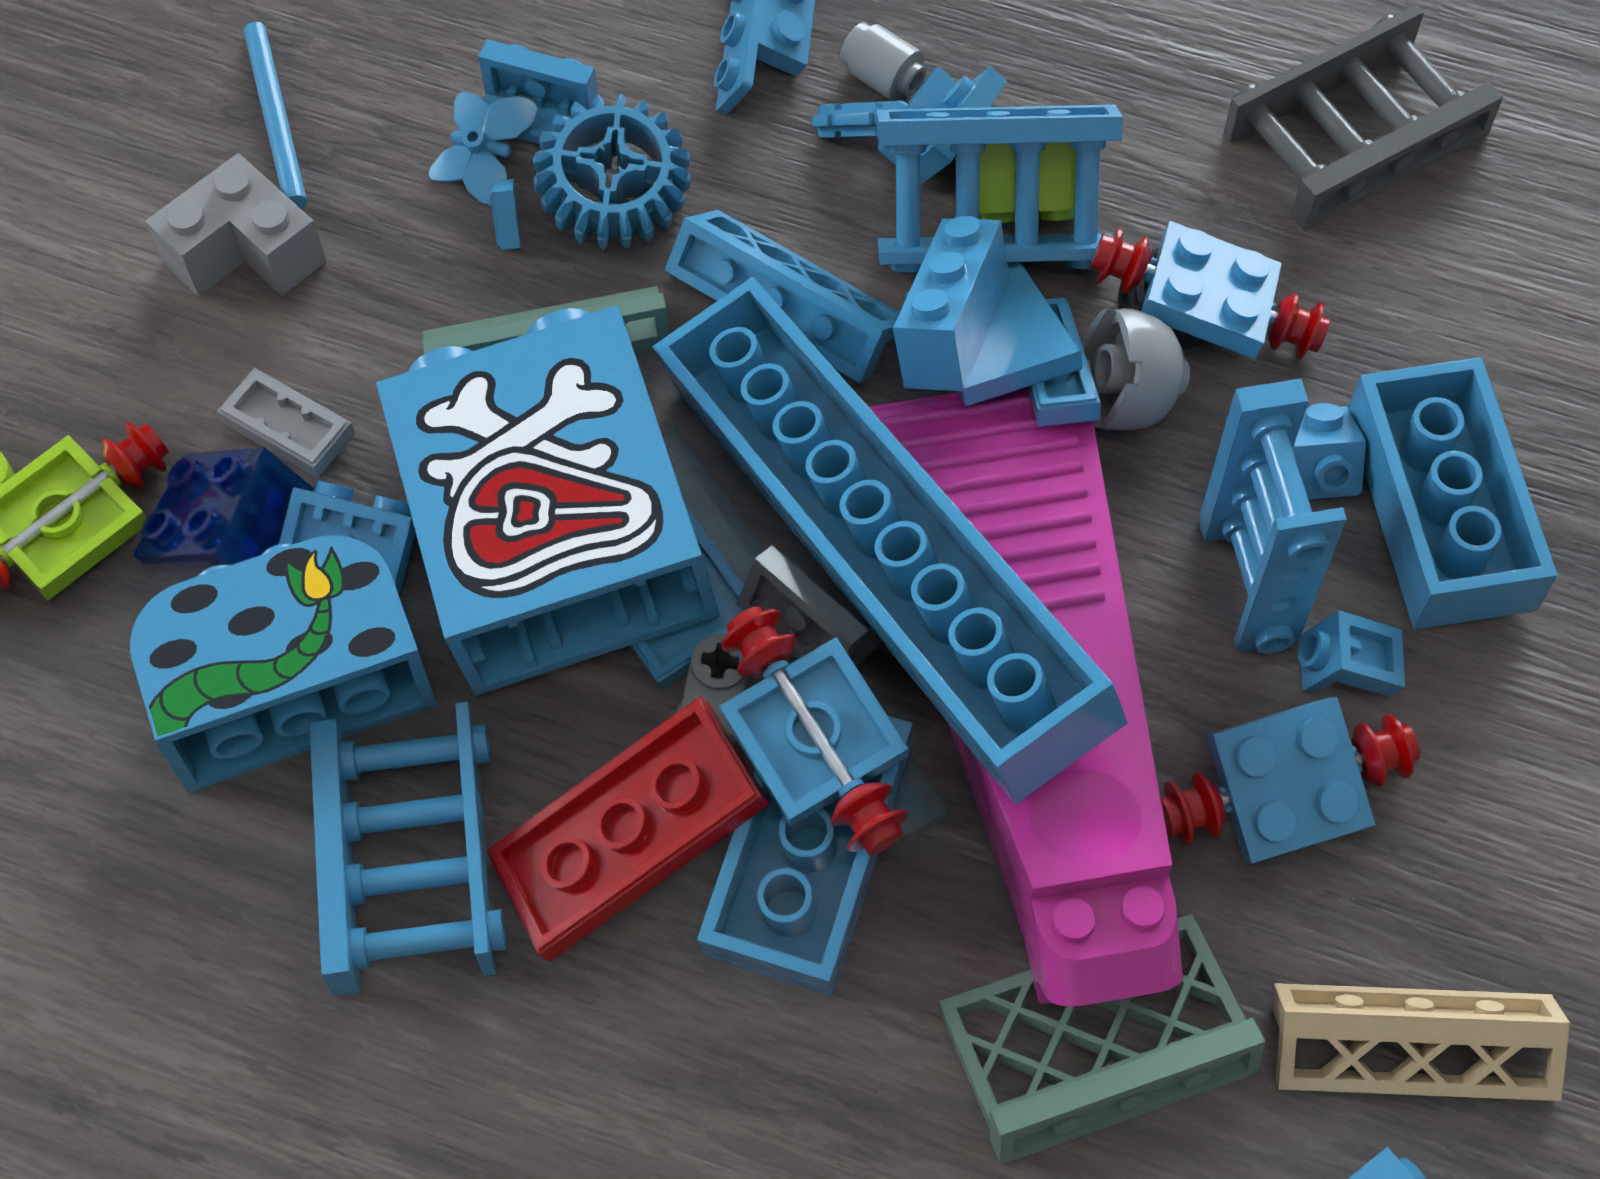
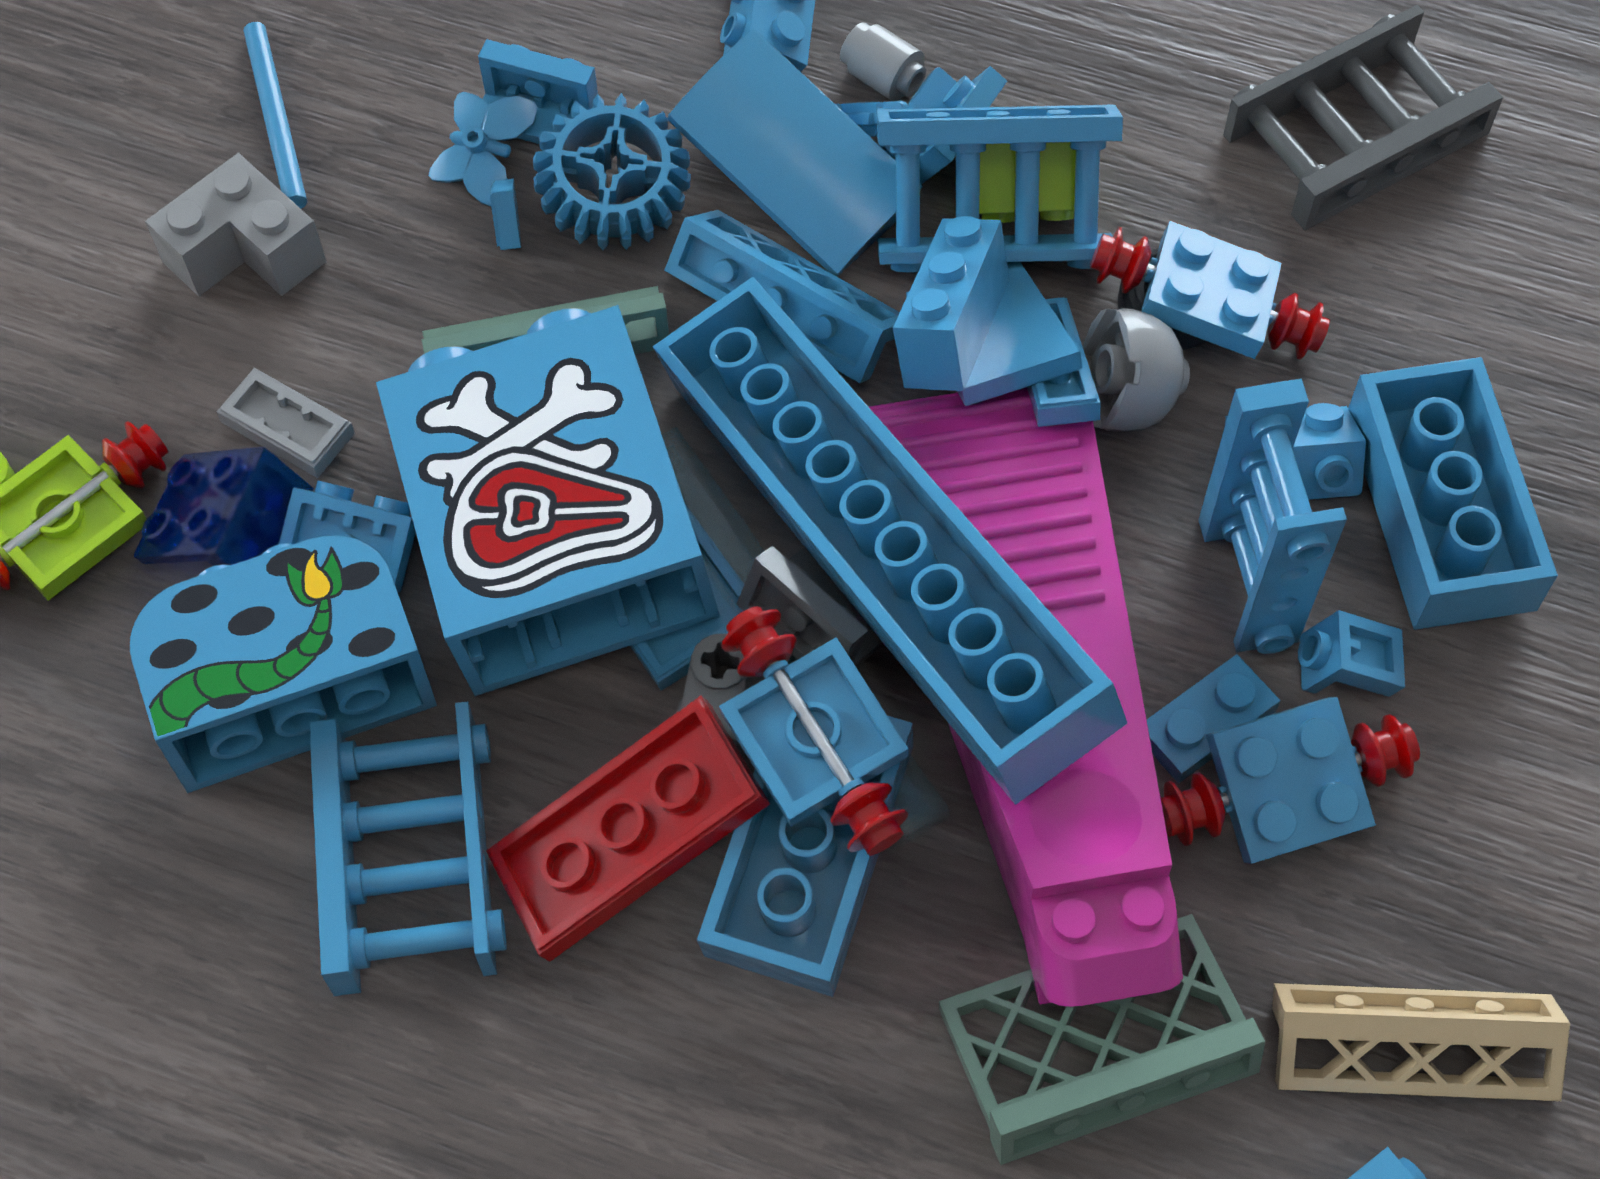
none -> dark azure slope [667,28,923,277]
none -> dark azure plate [1147,654,1281,784]

